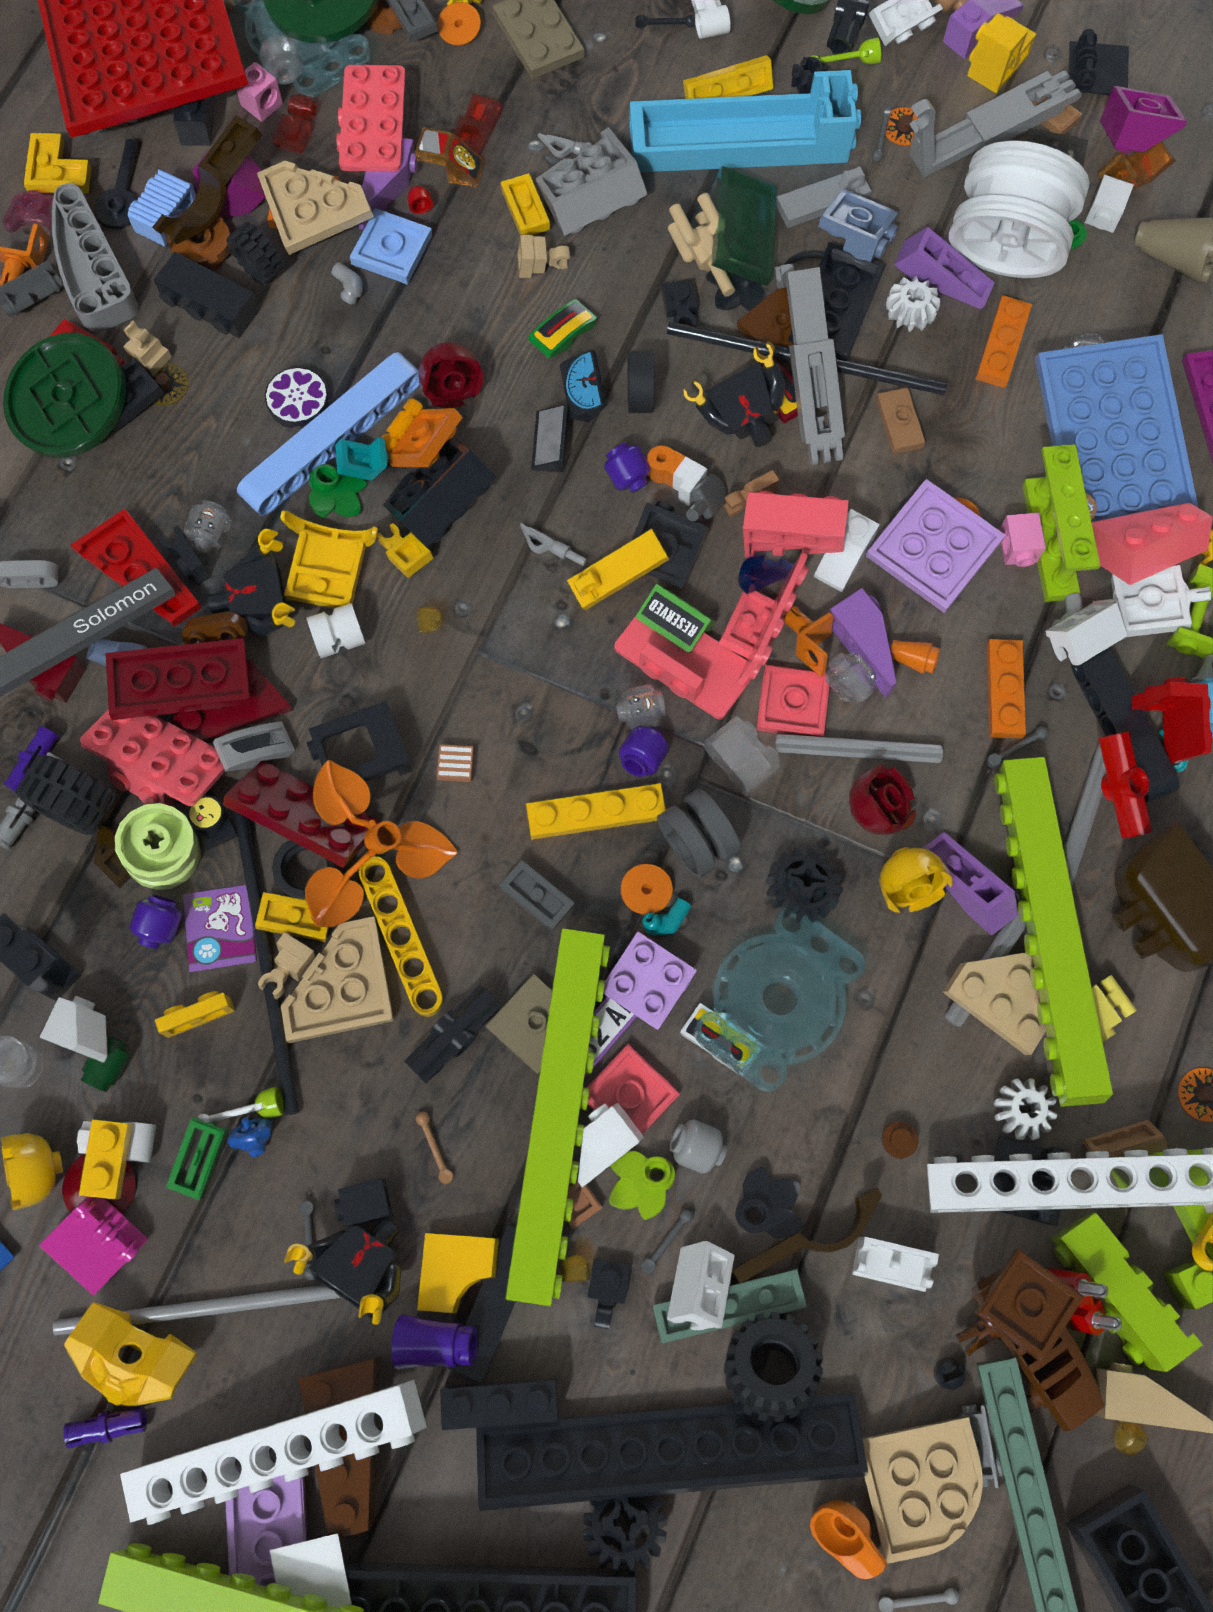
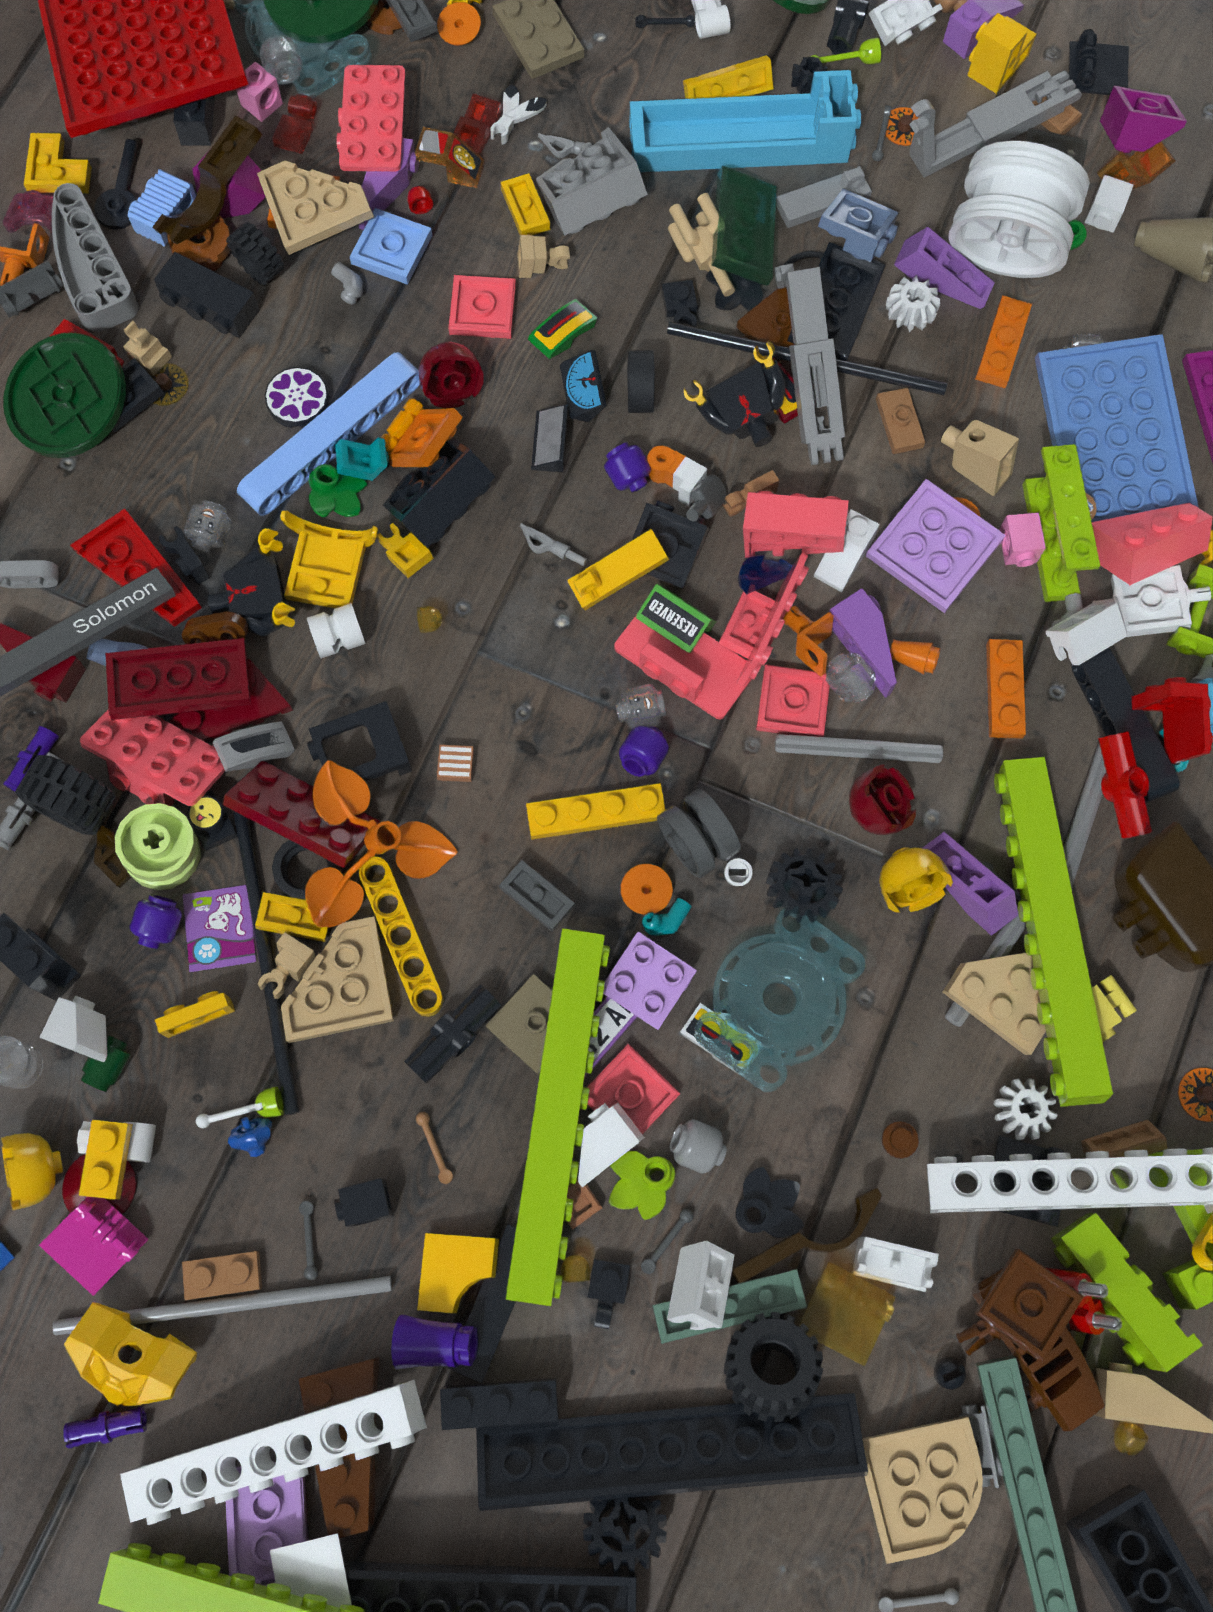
green tile [166,1117,228,1200] -> none
black torso [284,1218,402,1325] -> none
clear brick [704,716,781,797] -> none
orange cap [810,1499,887,1579] -> none
dark grey hinge [987,726,1049,768] -> none
none -> medium nougat plate [182,1251,262,1300]
none -> coral tile [449,275,516,339]
none -> white piece [490,85,547,145]
none -> white hinge [724,858,752,886]
none -> clear yellow hinge [798,1261,896,1366]
none -> tan torso [941,420,1019,496]

